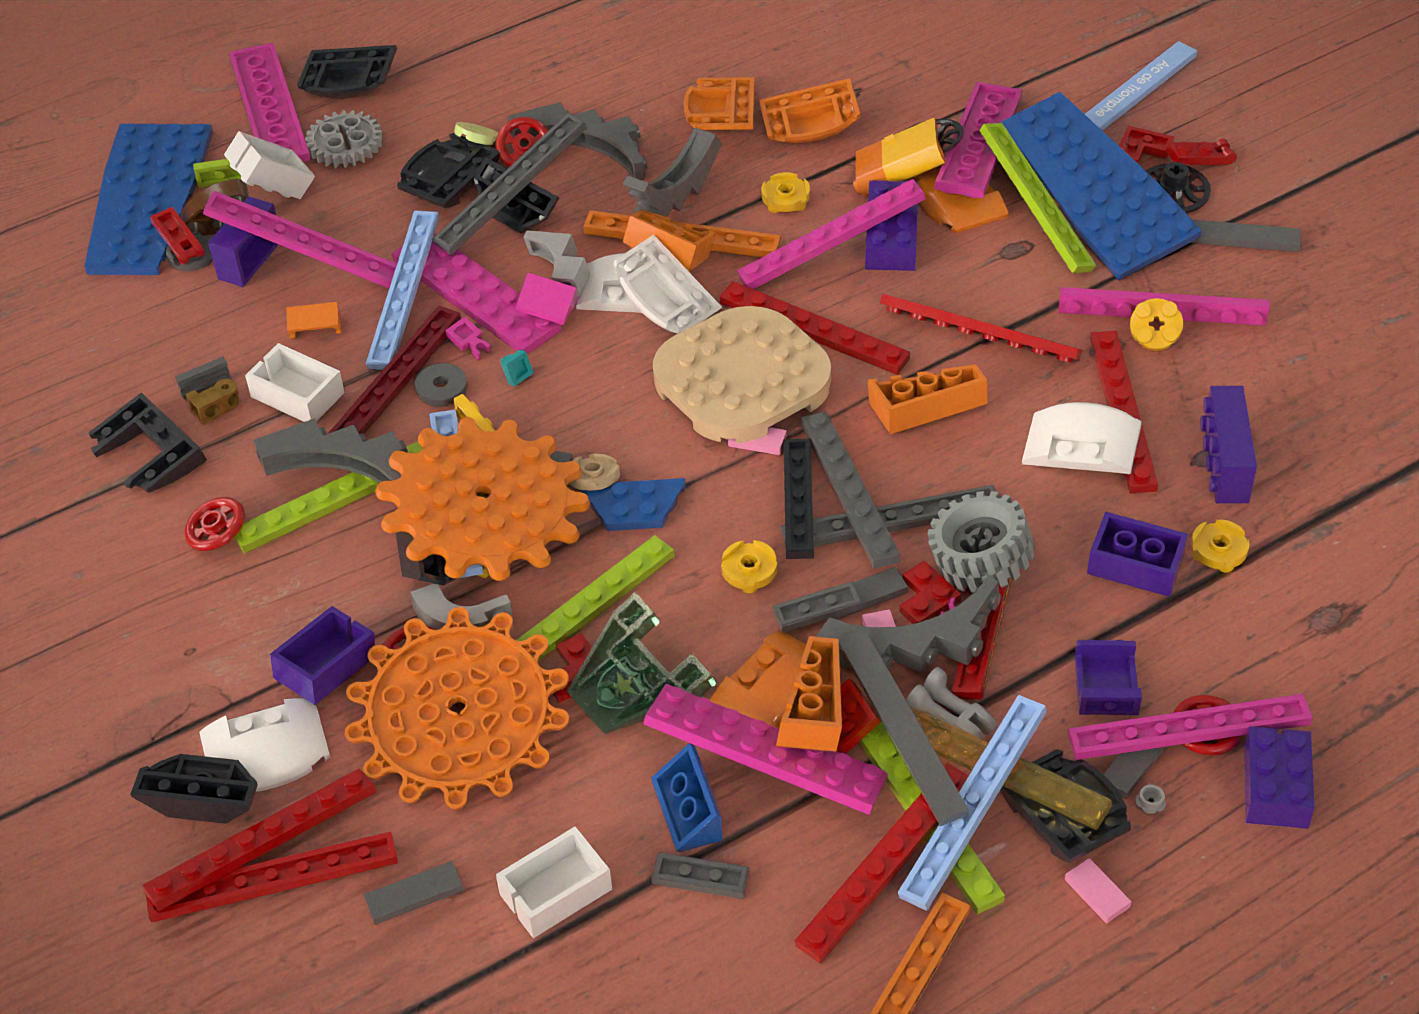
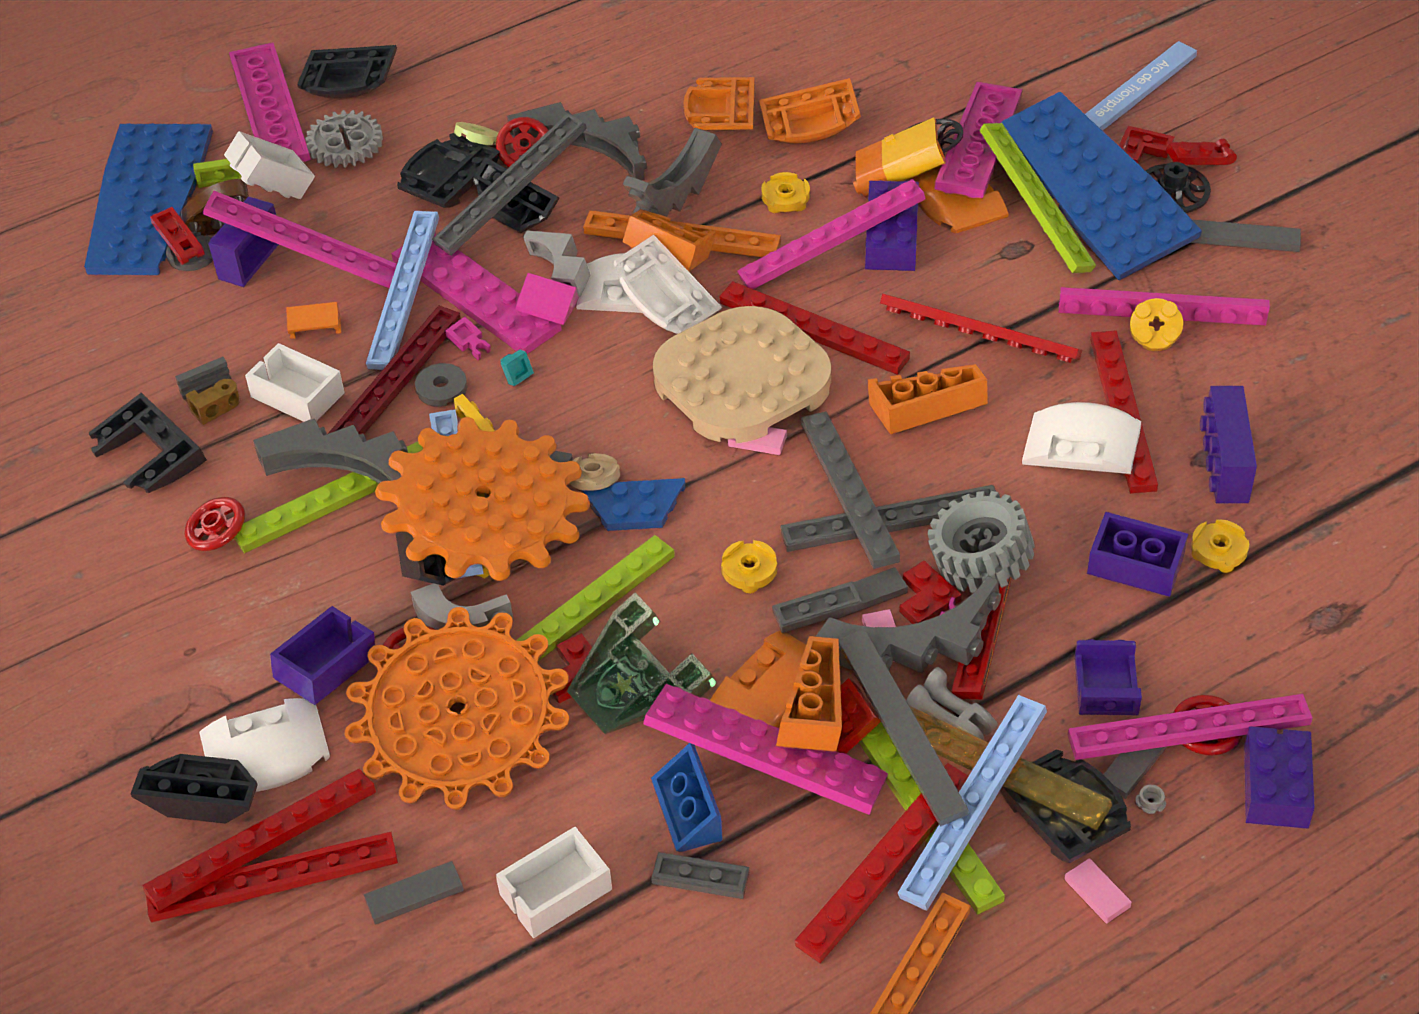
black tile [784,438,814,559] -> none

